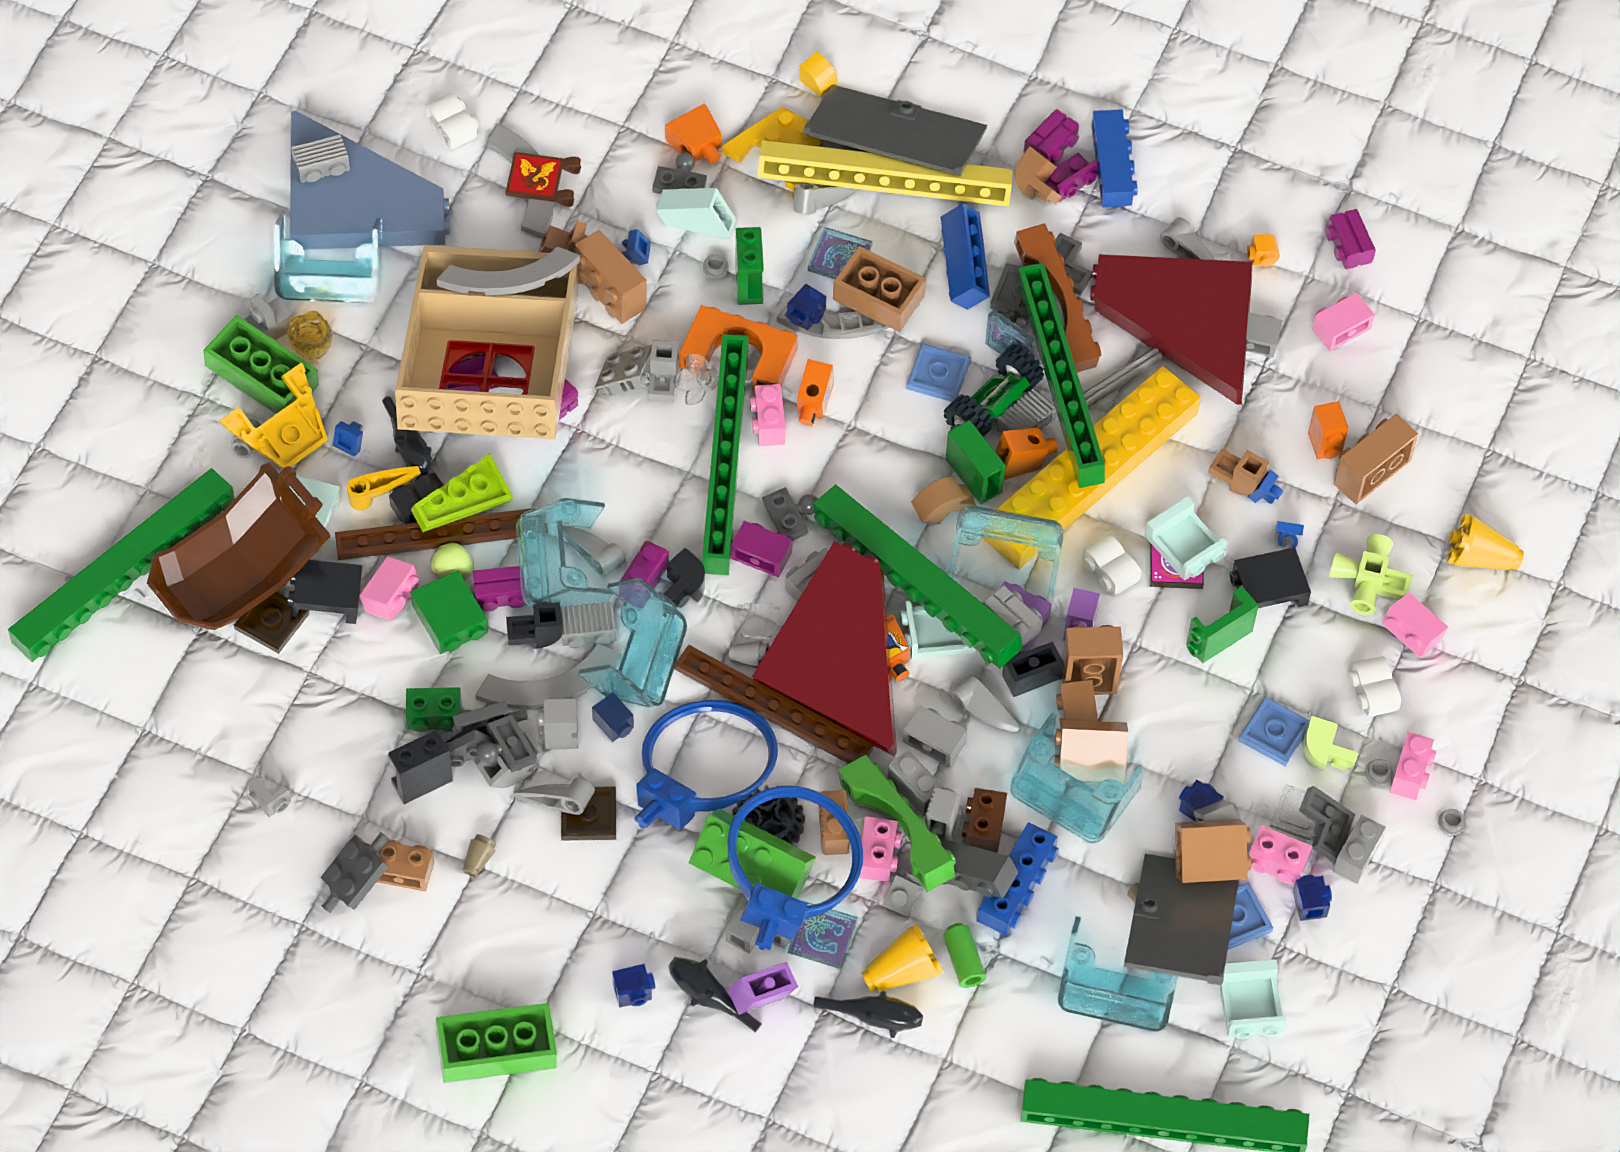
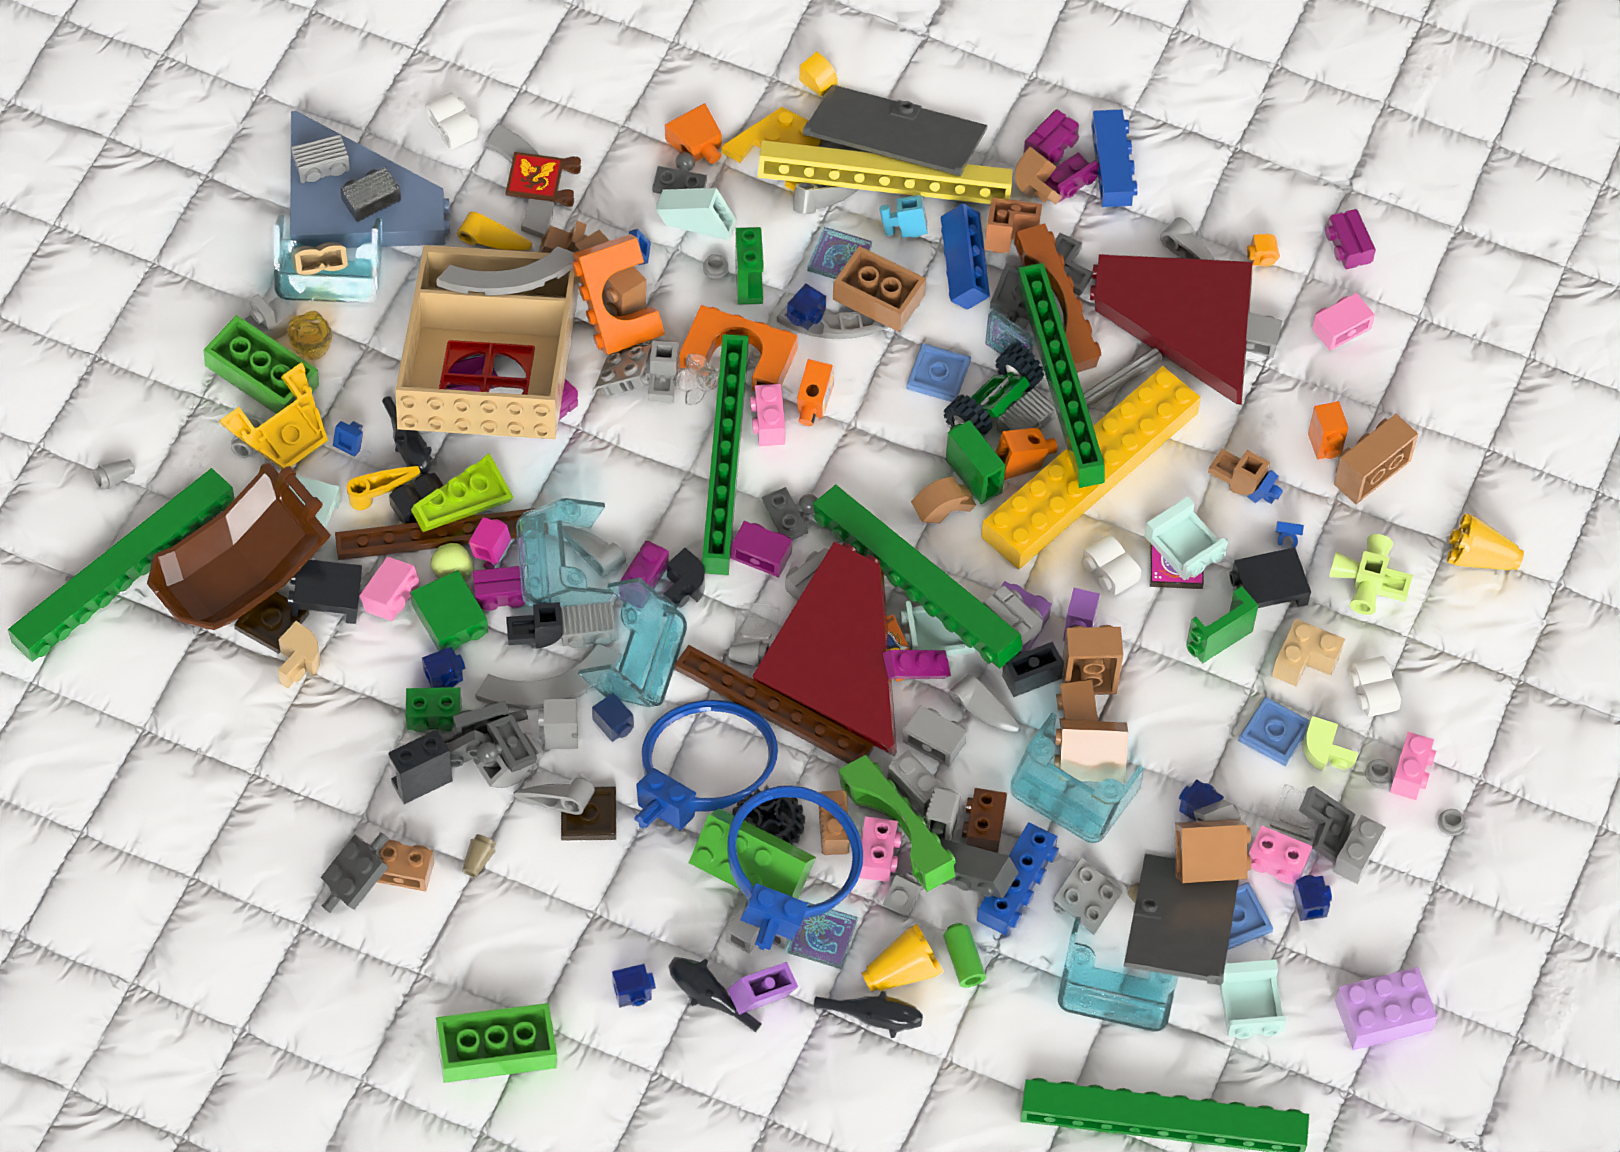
light grey bracket [247,776,291,817] -> none
clear light blue windscreen [948,505,1064,600] -> none
bright pink brick [1381,593,1449,658] -> none
none -> light grey cone [93,459,135,489]
none -> tan brick [278,621,320,688]
none -> tan brick [290,242,348,275]
none -> clear smoke brick [340,167,401,222]
none -> clear blue brick [422,646,466,688]
none -> yellow piece [456,211,533,250]
none -> dark pink brick [469,517,511,569]
none -> orange arch [572,234,665,355]
none -> medium azure brick [879,195,928,238]
none -> magenta plate [883,650,951,679]
none -> nougat brick [984,197,1042,253]
none -> light grey hinge [1052,857,1122,935]
none -> tan brick [1272,619,1345,687]
none -> lavender brick [1335,967,1437,1050]

